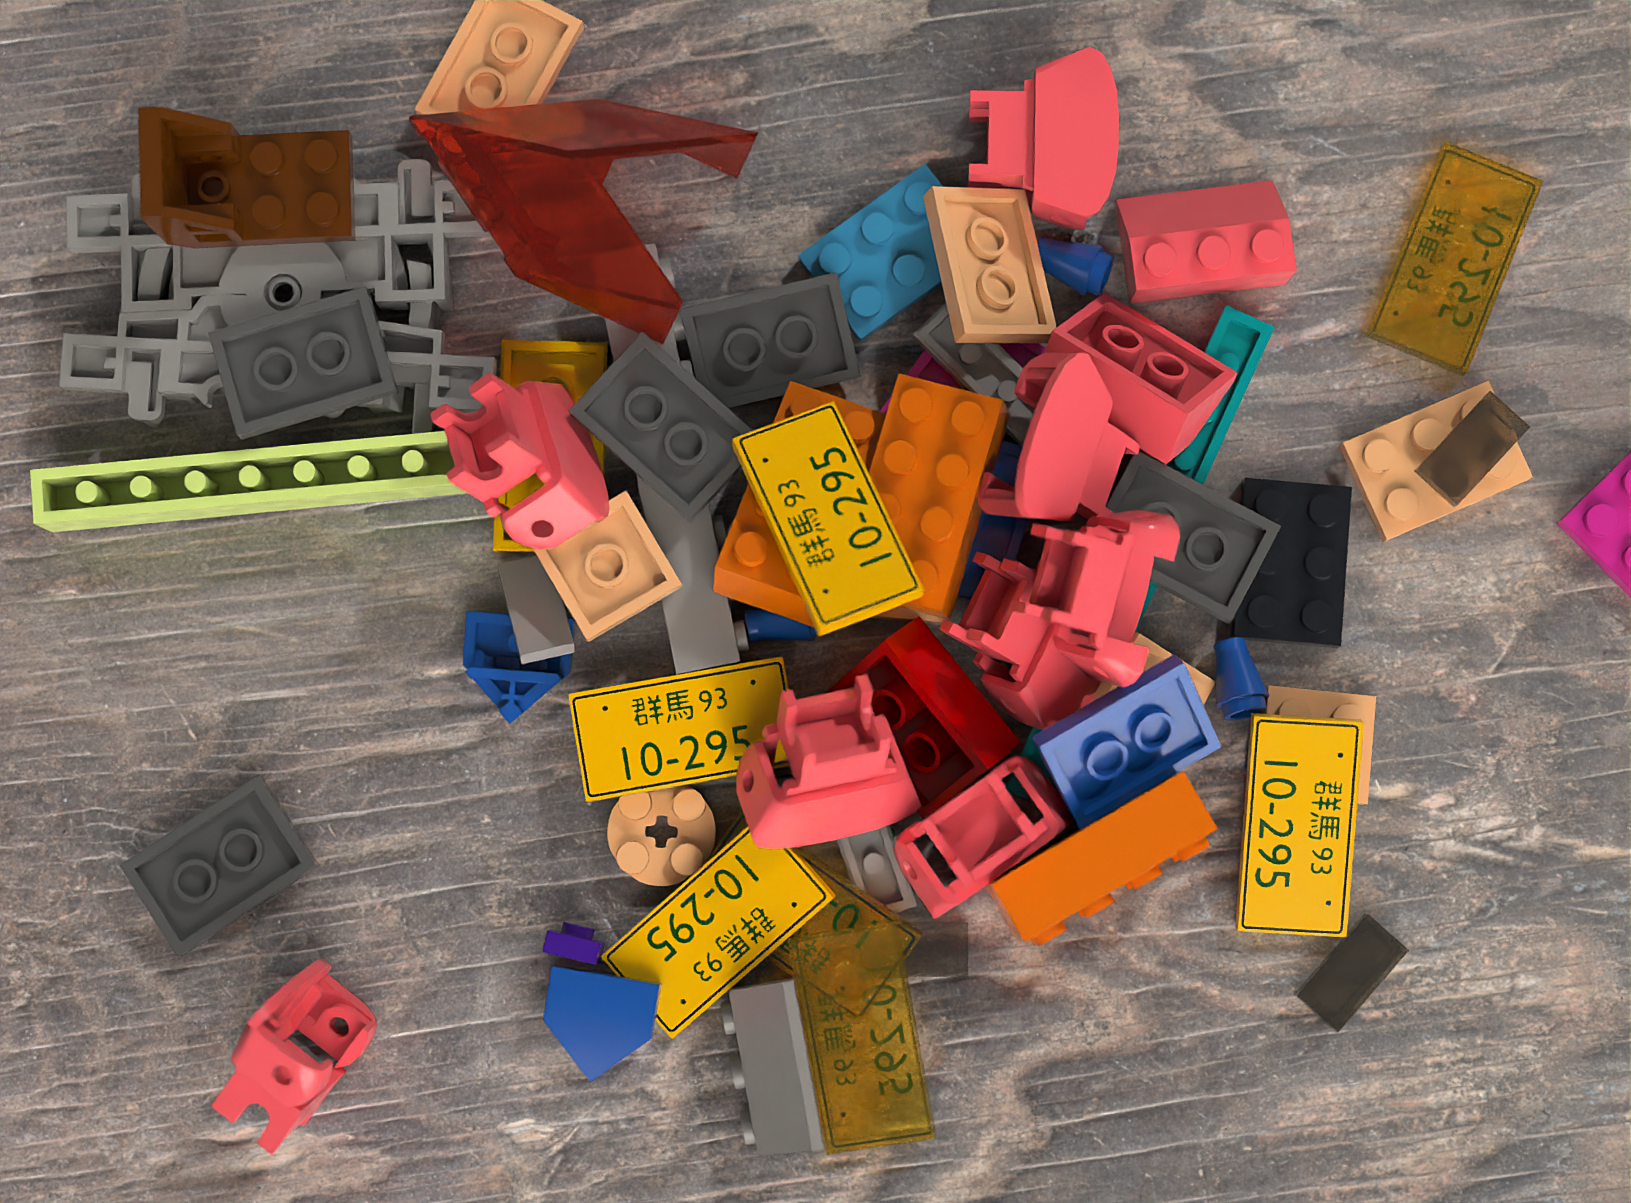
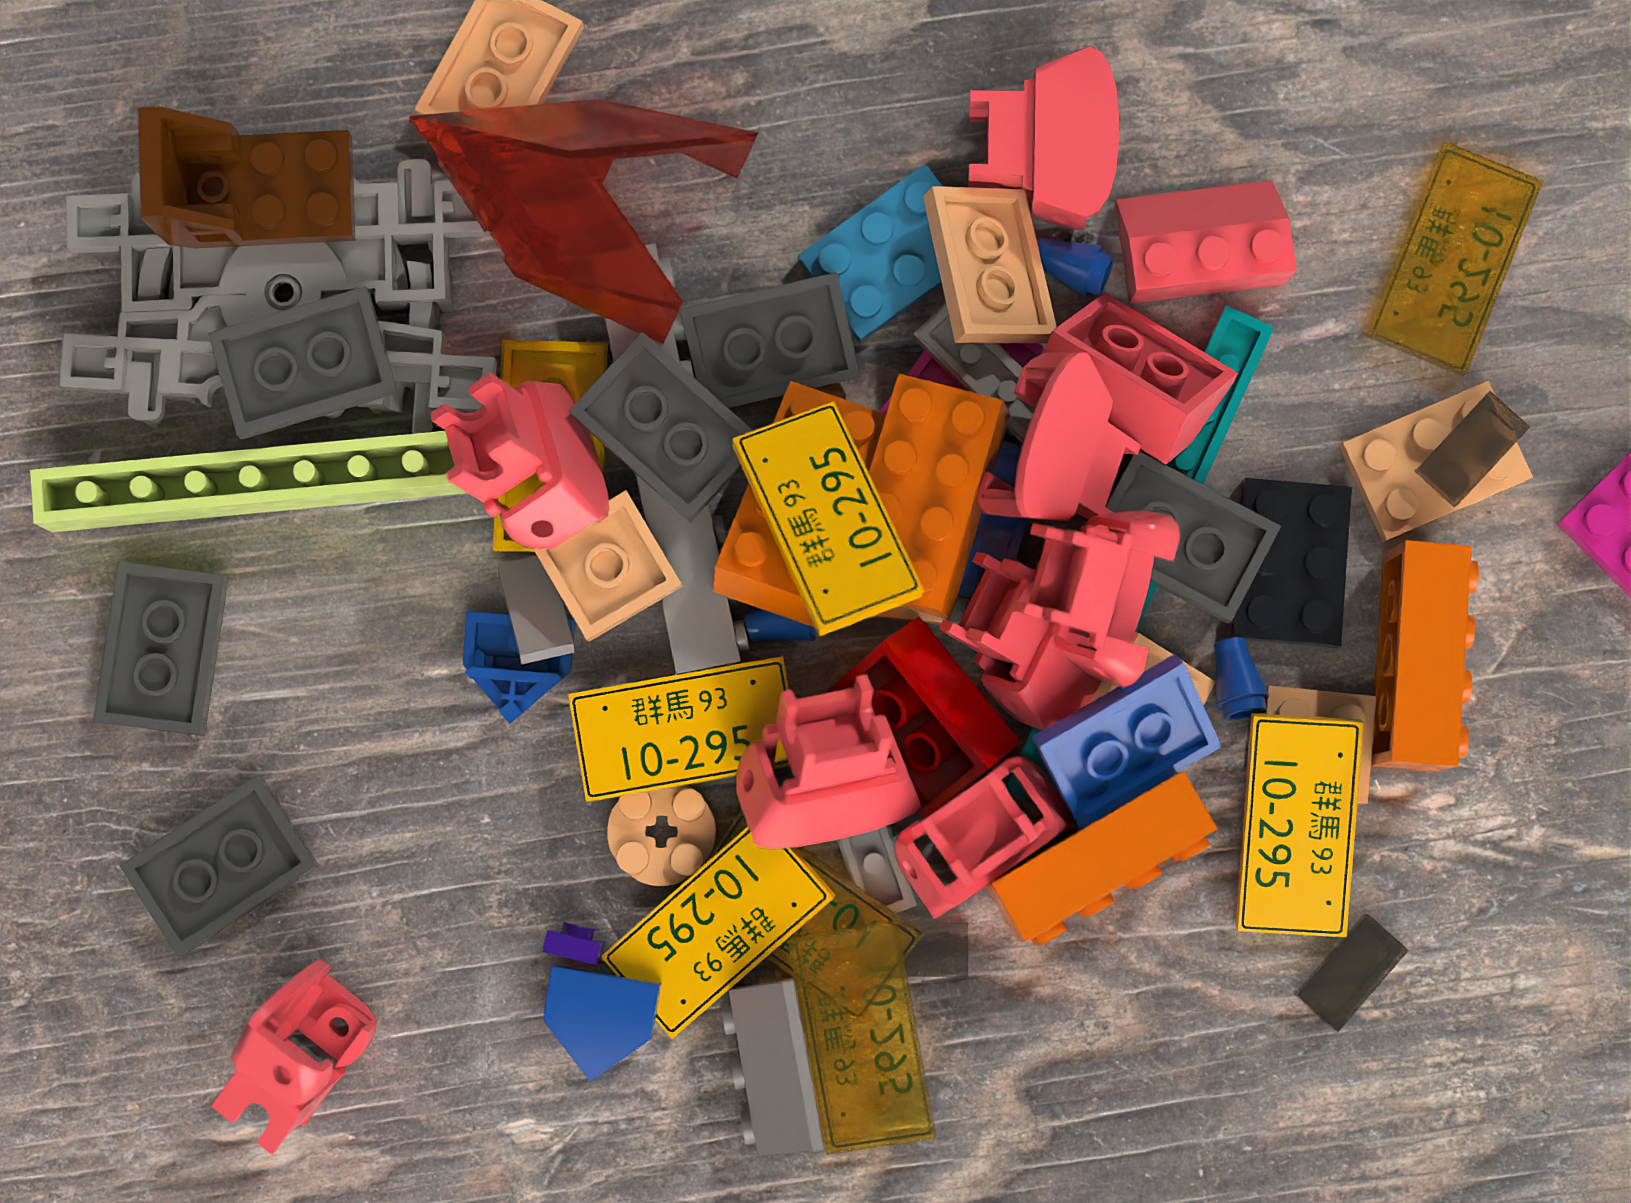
none -> dark grey plate [93,561,229,736]
none -> orange brick [1371,540,1479,772]

